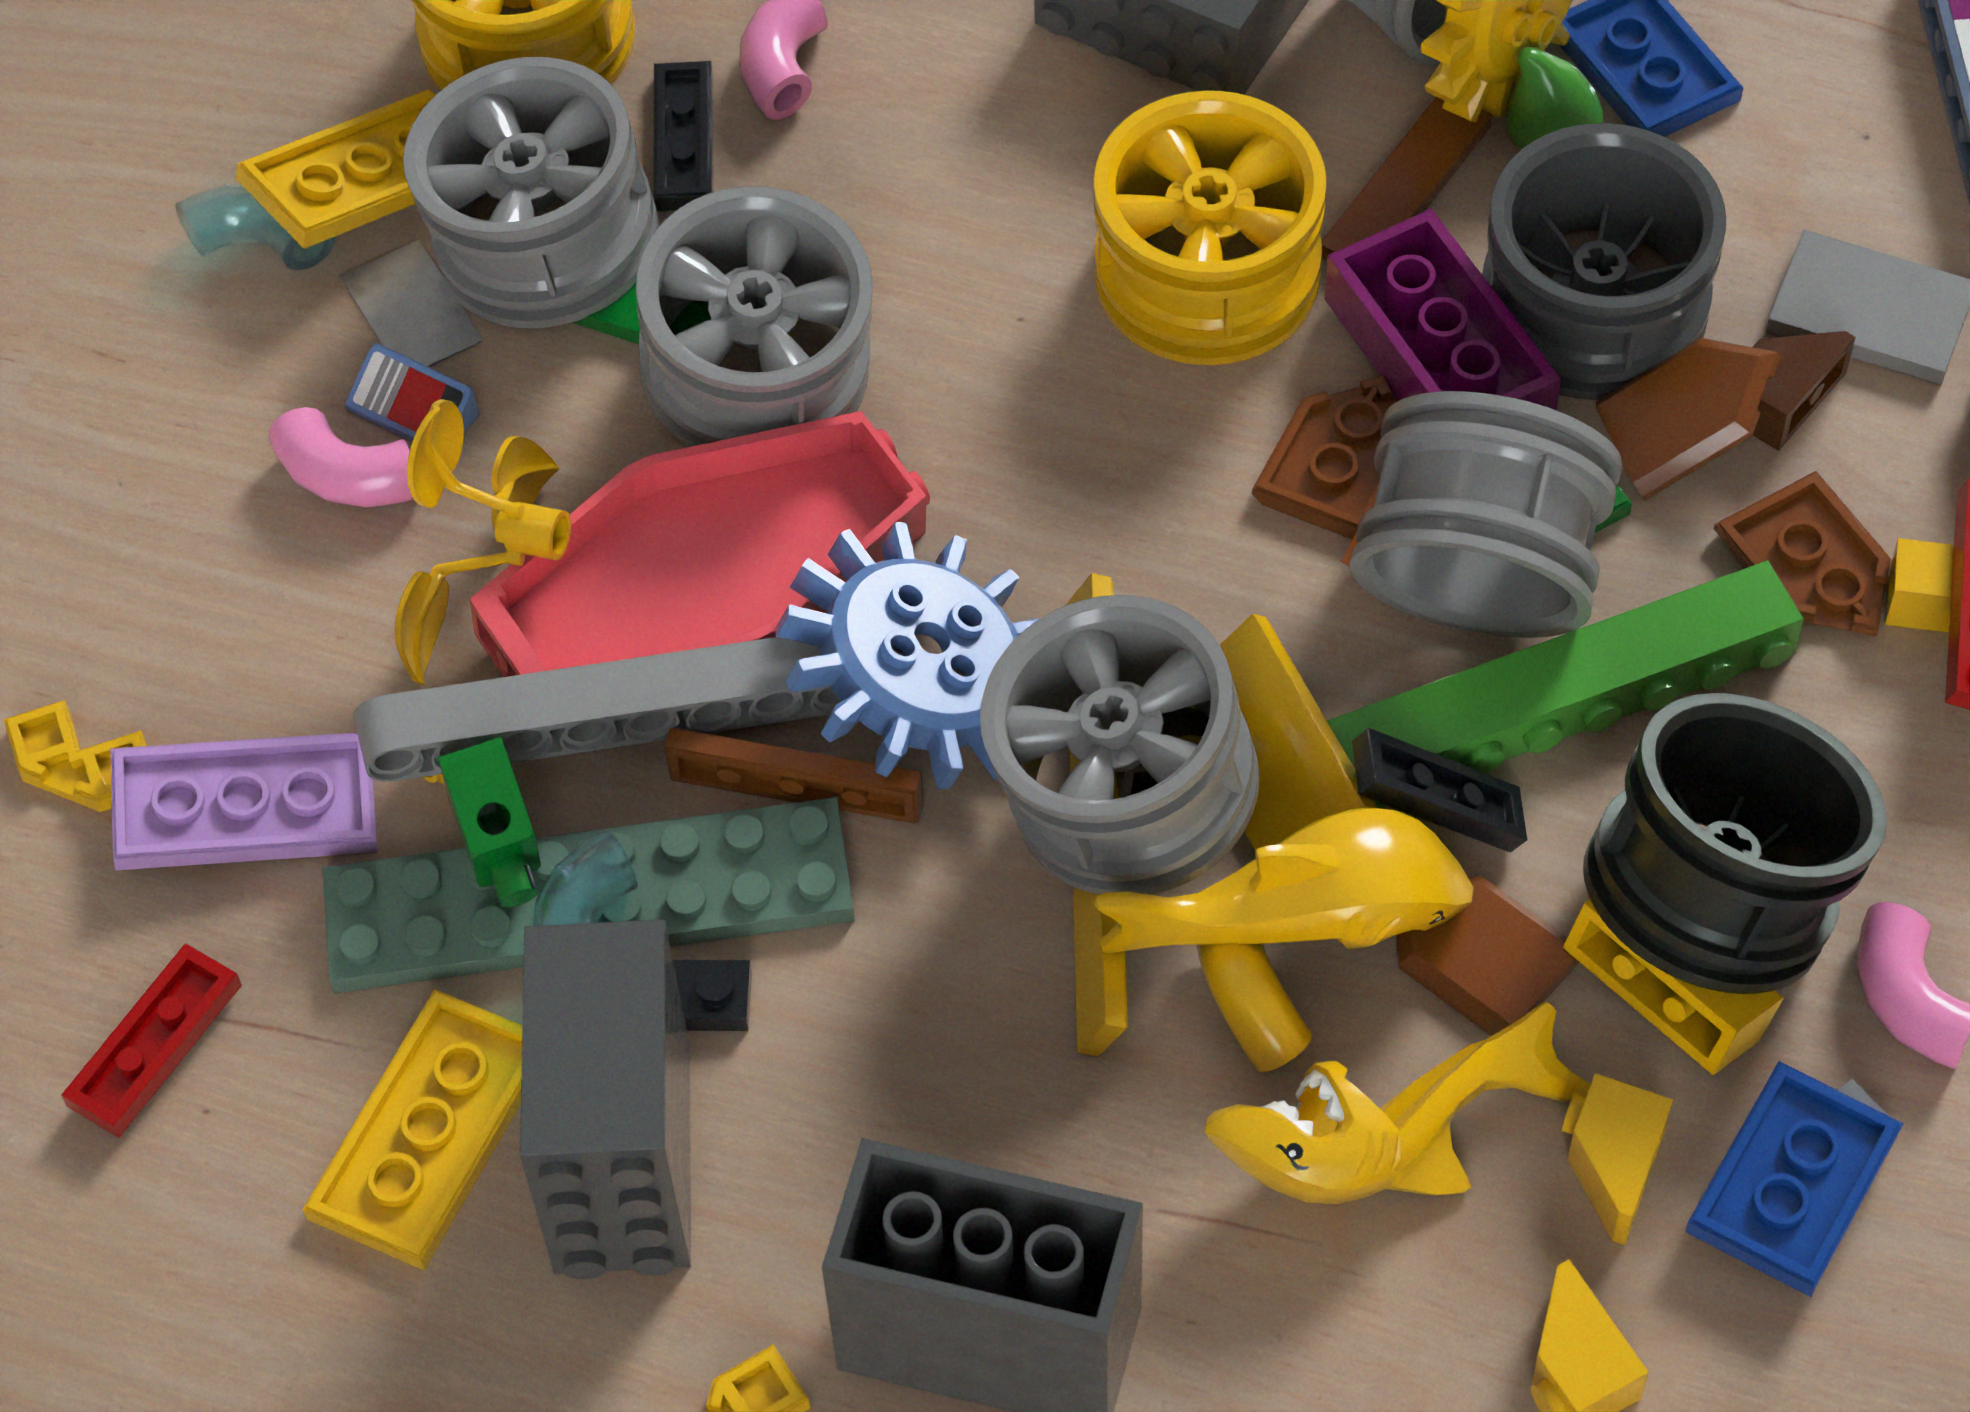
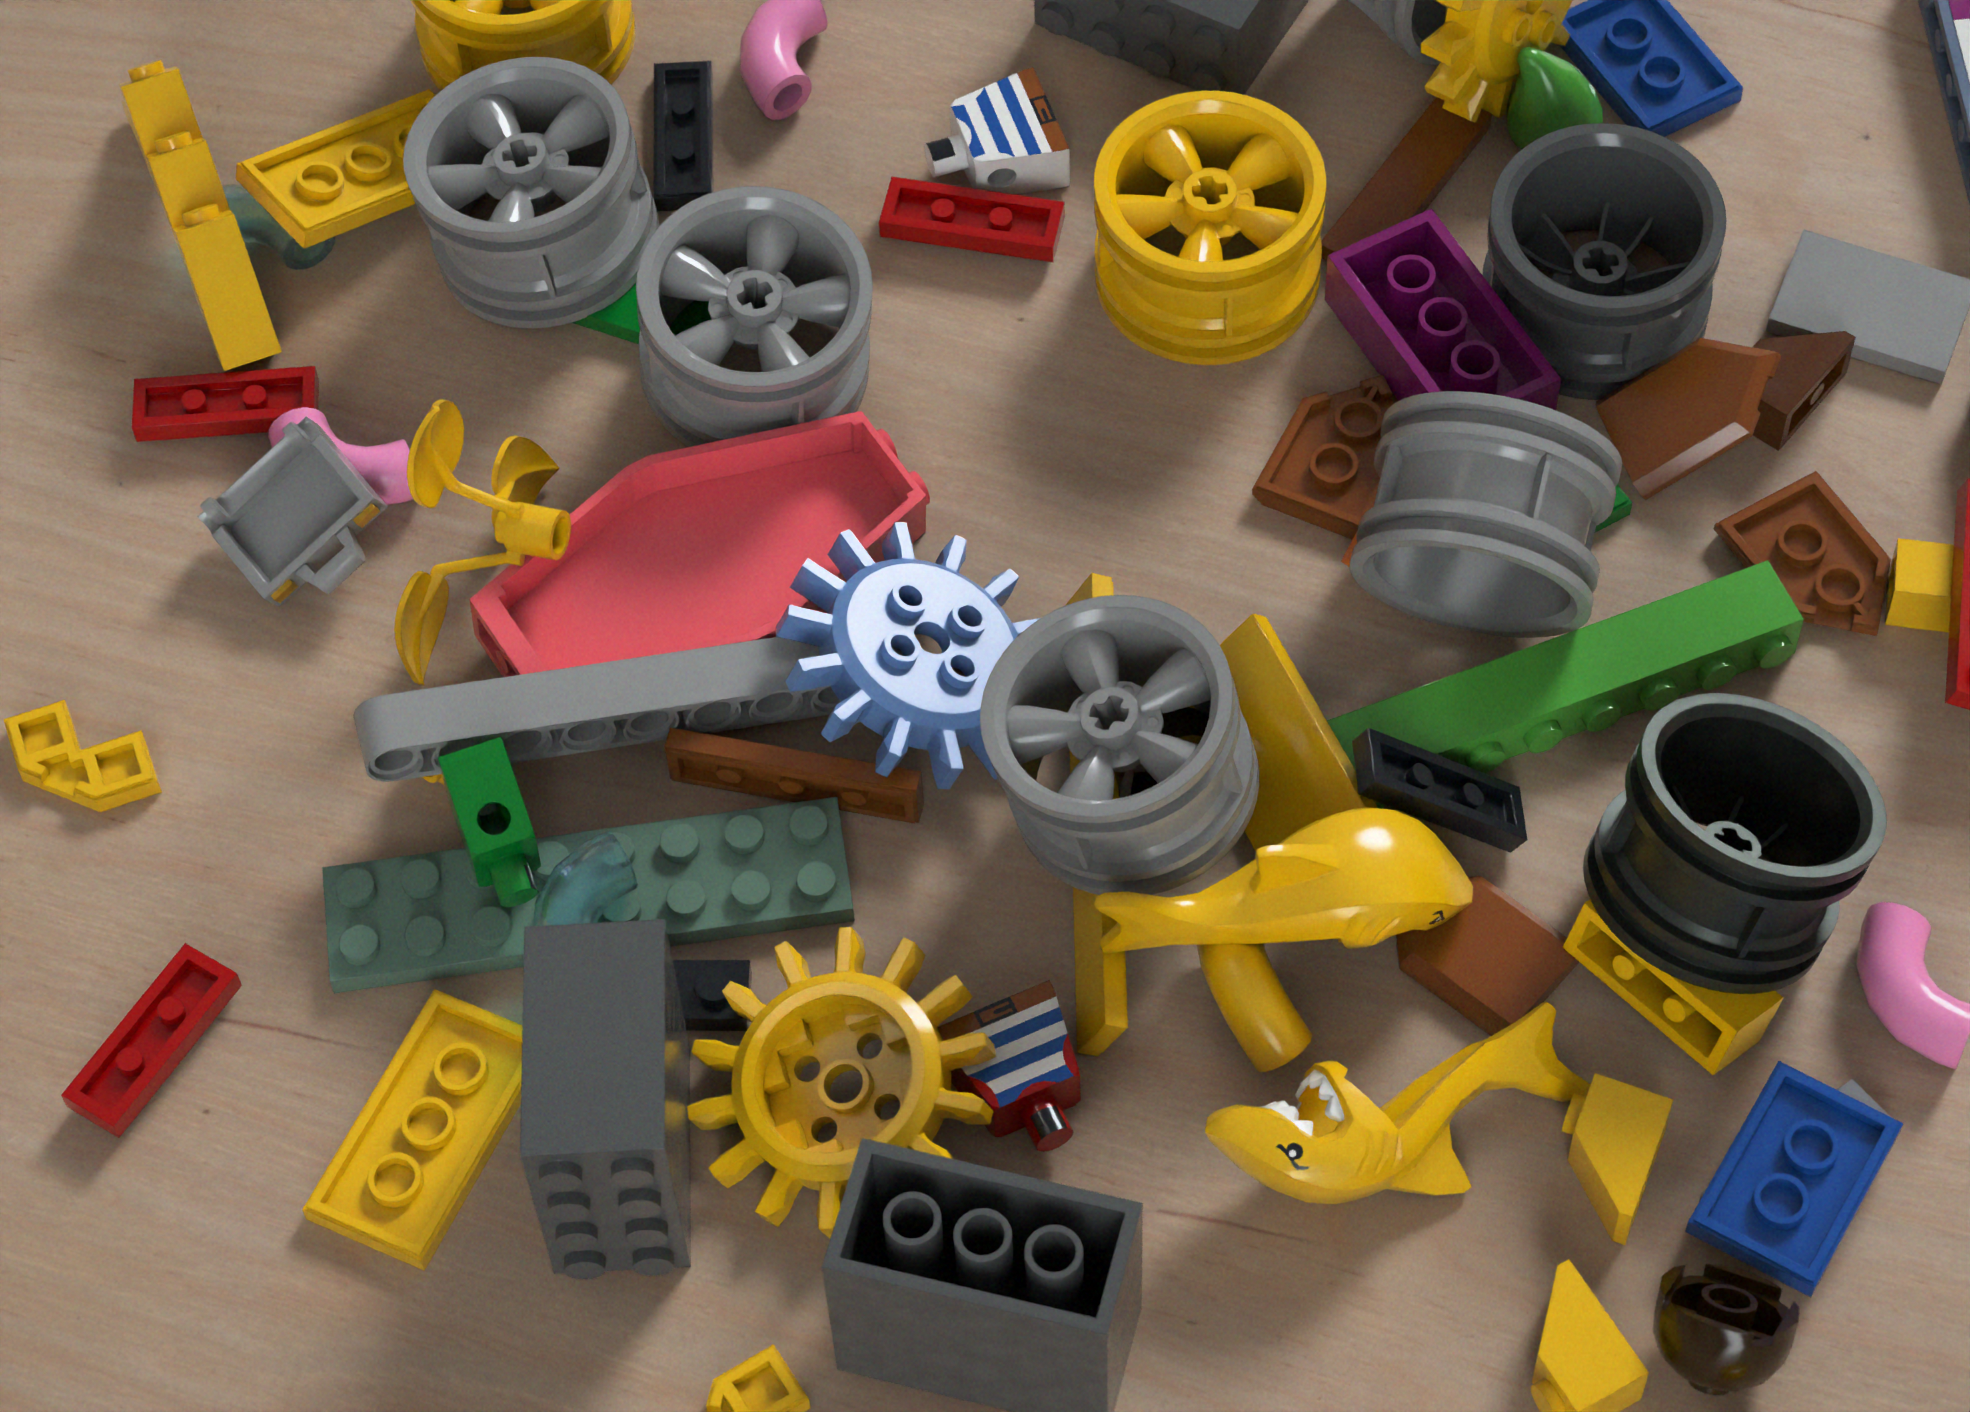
lavender tile [110,733,377,871] -> none
flat silver sticker [339,239,484,367] -> none
slope [345,343,479,441] -> none
none -> yellow arch [119,60,282,371]
none -> red plate [132,366,319,442]
none -> light grey piece [198,417,388,607]
none -> yellow gear [687,927,996,1239]
none -> red plate [879,177,1065,262]
none -> torso [924,67,1070,195]
none -> torso [937,980,1081,1152]
none -> dark brown cylinder [1653,1264,1800,1395]

